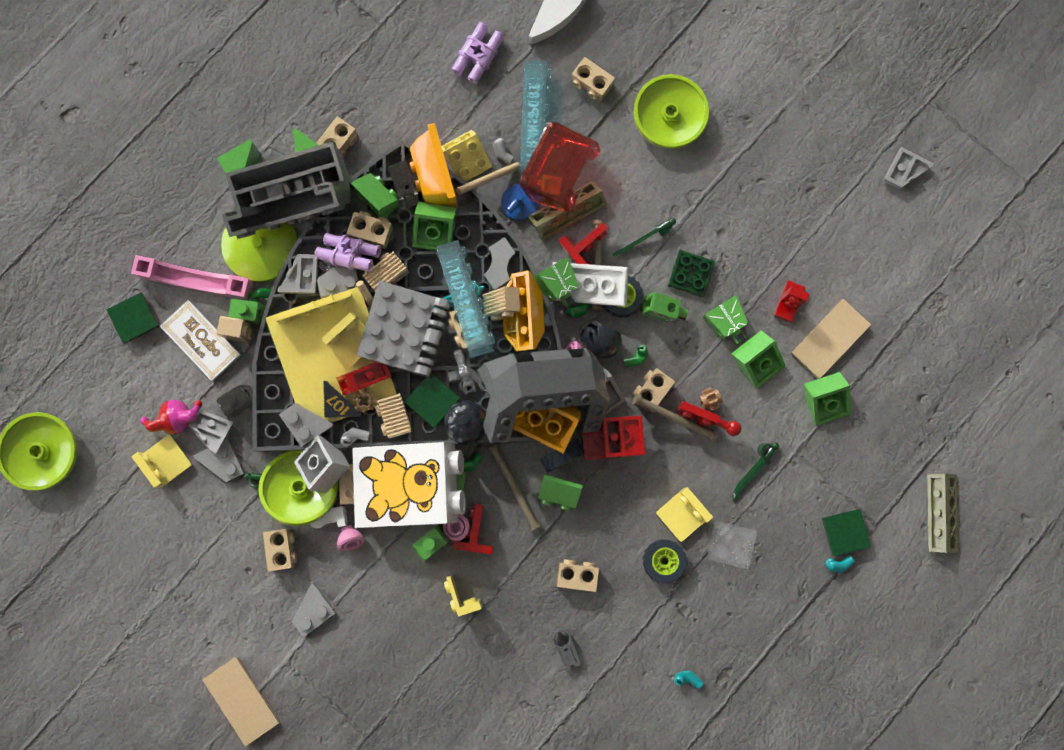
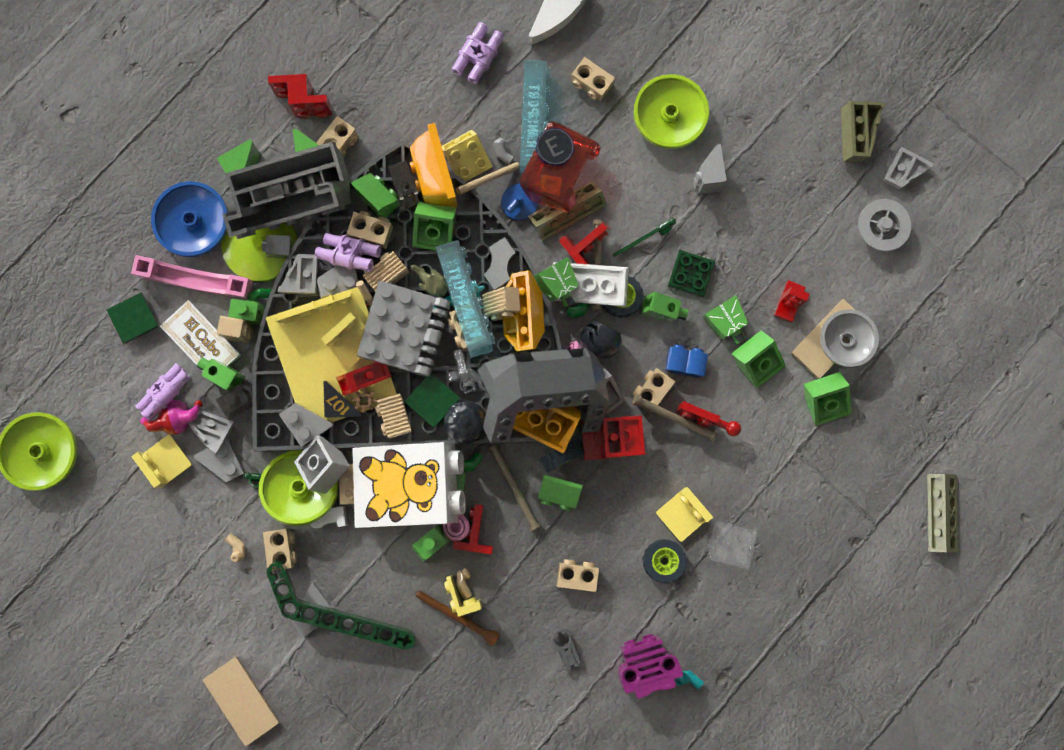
bright pink brick [337,525,365,551] -> none
light grey arm [341,428,370,446] -> none
green arm [623,345,648,367] -> none
medium nougat gear [699,387,723,412] -> none
dark green sword [732,442,779,501] -> none
dark green tile [822,509,871,556] -> none
teal arm [825,555,855,573] -> none
none -> lavender pin [135,363,191,421]
none -> blue dish [151,181,229,257]
none -> bright green torso [197,357,246,393]
none -> tan arm [225,533,245,563]
none -> dark grey brick [262,235,290,258]
none -> dark green beam [267,561,415,650]
none -> red bracket [268,74,333,119]
none -> olive piece [411,265,449,297]
none -> reddish brown piece [415,591,501,647]
none -> tan arm [457,568,472,599]
none -> black tile [535,128,574,167]
none -> magenta piece [618,634,683,699]
none -> blue brick [665,345,708,378]
none -> light grey slope [693,144,727,194]
none -> light grey dish [820,309,879,367]
none -> olive wedge [841,101,885,163]
none -> light grey wheel [858,199,911,251]

